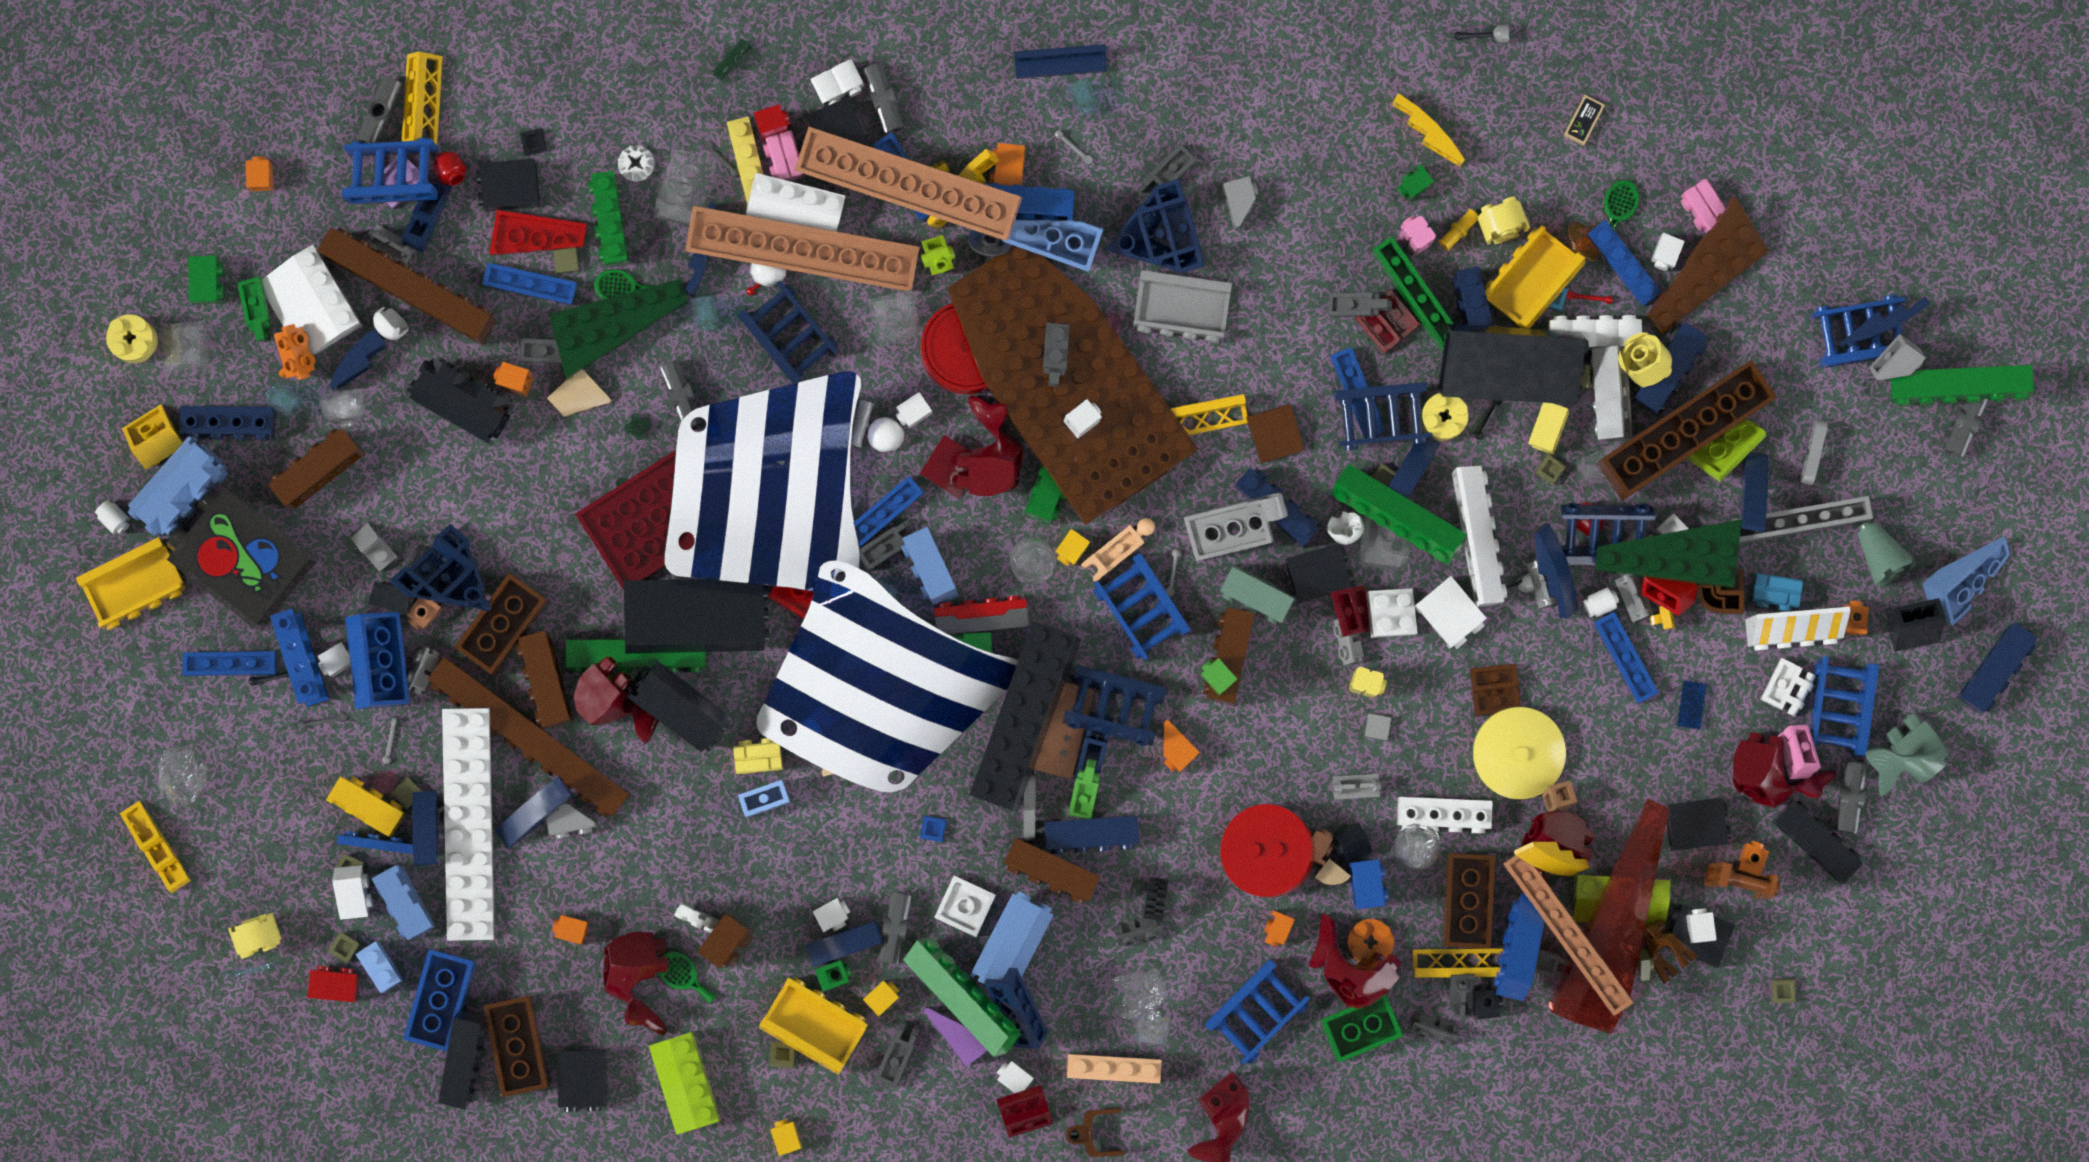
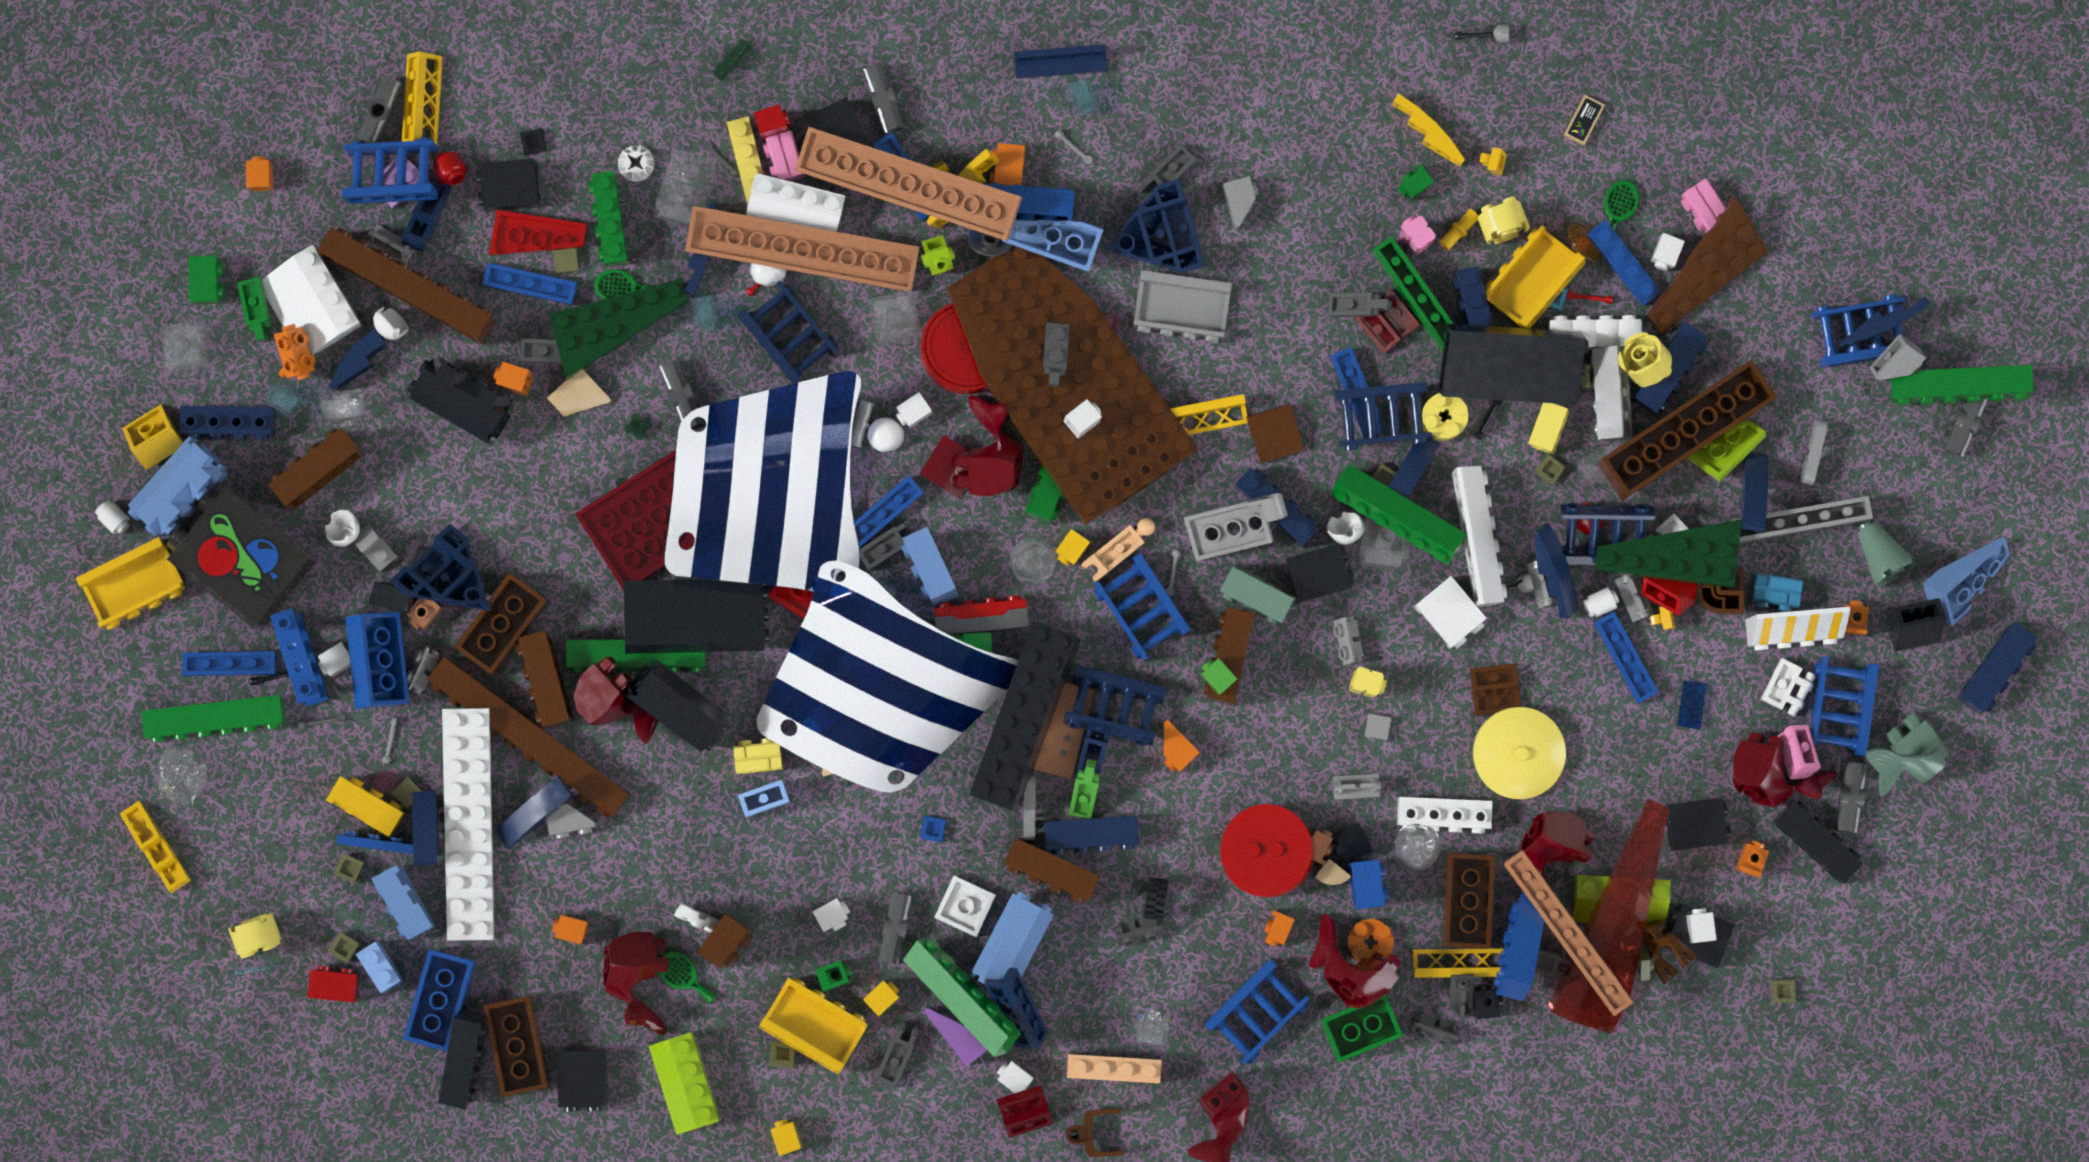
light yellow brick [106,315,158,364] -> none
white brick [332,865,373,920] -> none
dark blue slope [806,921,884,967] -> none
white brick [811,59,864,106] -> none
clear hair [1112,968,1166,1019] -> none
dark red slope [1331,585,1370,637] -> none
white plate [1366,588,1418,638] -> none
yellow slope [1514,842,1590,876] -> none
medium nougat brick [1542,781,1578,812] -> none
dark orange fence [1703,862,1780,900] -> none
none -> green brick [141,695,286,743]
none -> white hair [325,509,360,547]
none -> yellow tile [1479,147,1507,176]

